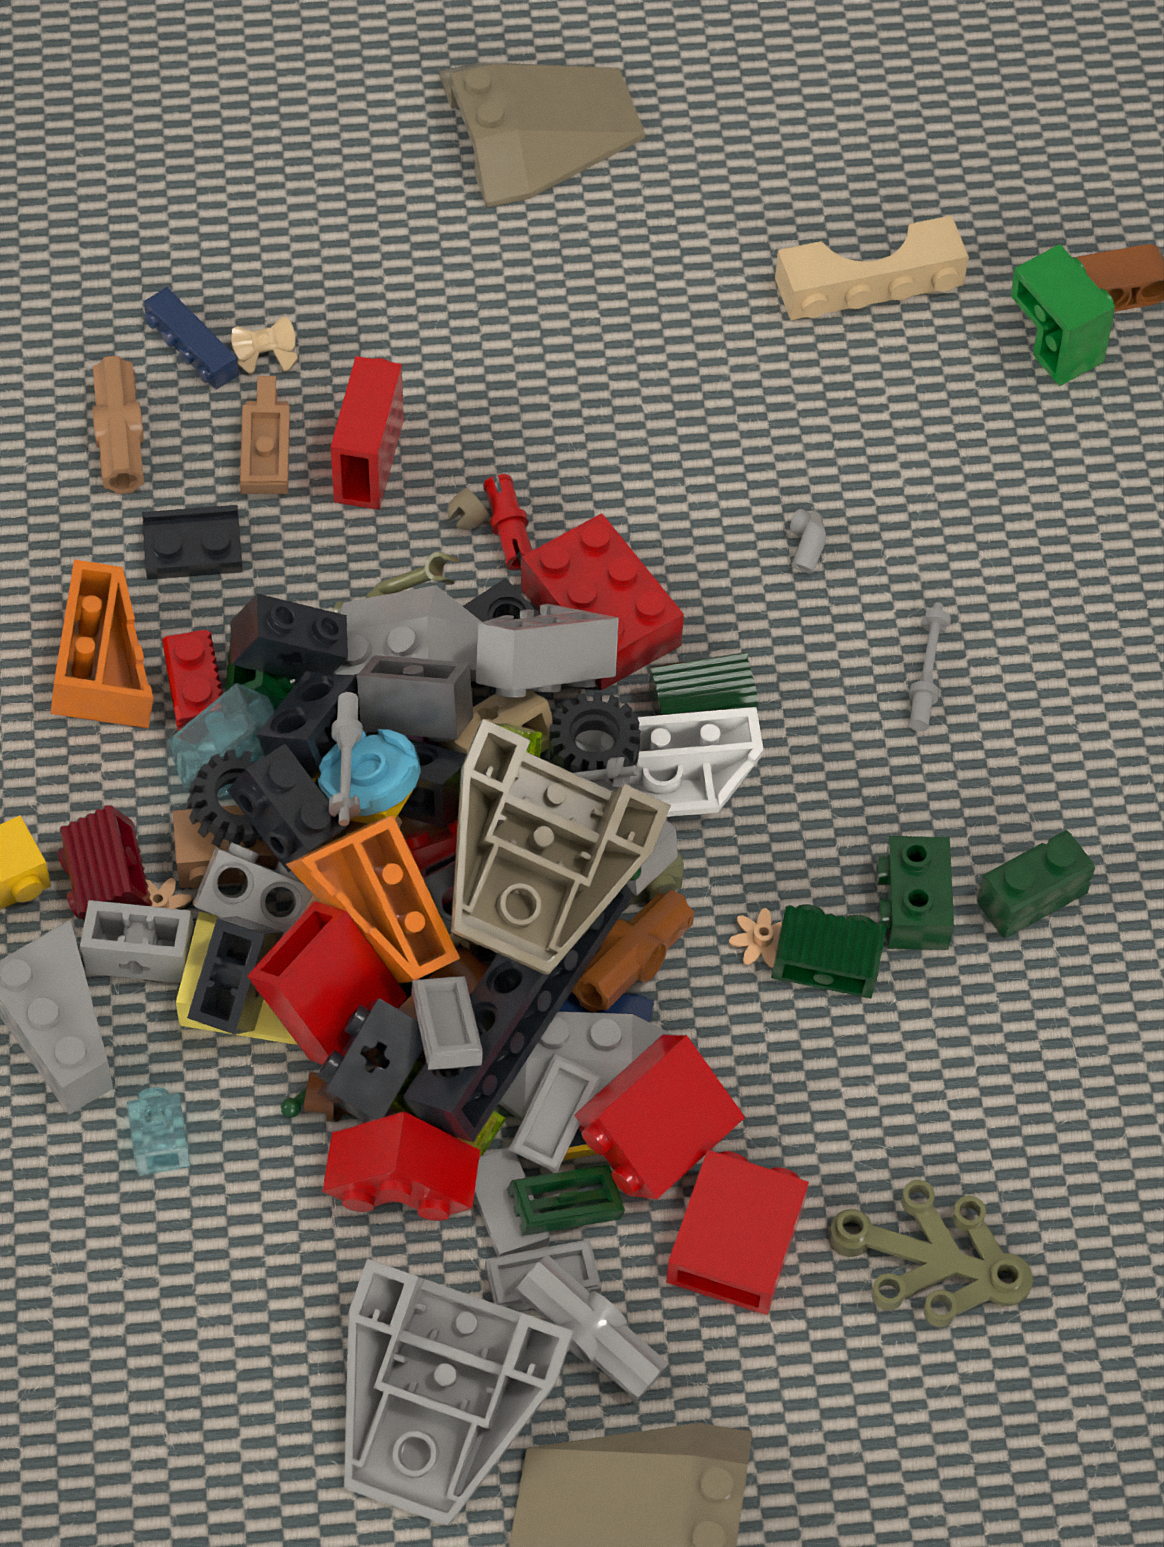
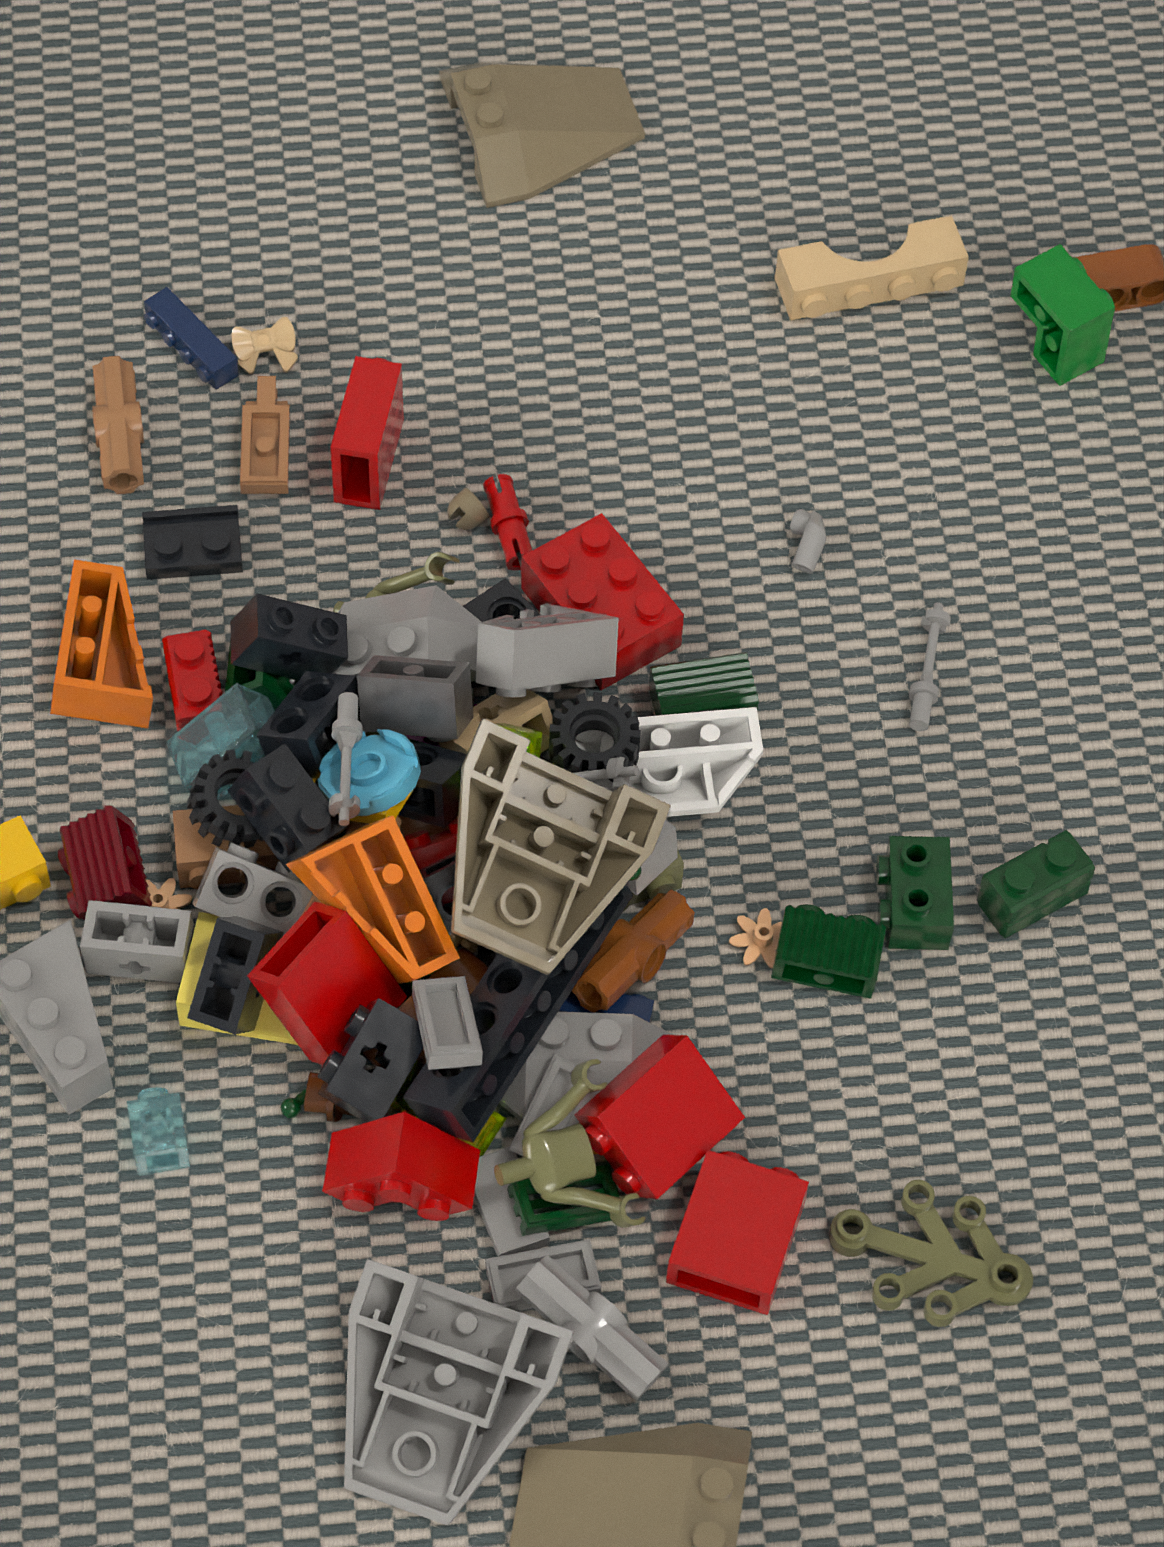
none -> olive piece [494,1059,645,1228]

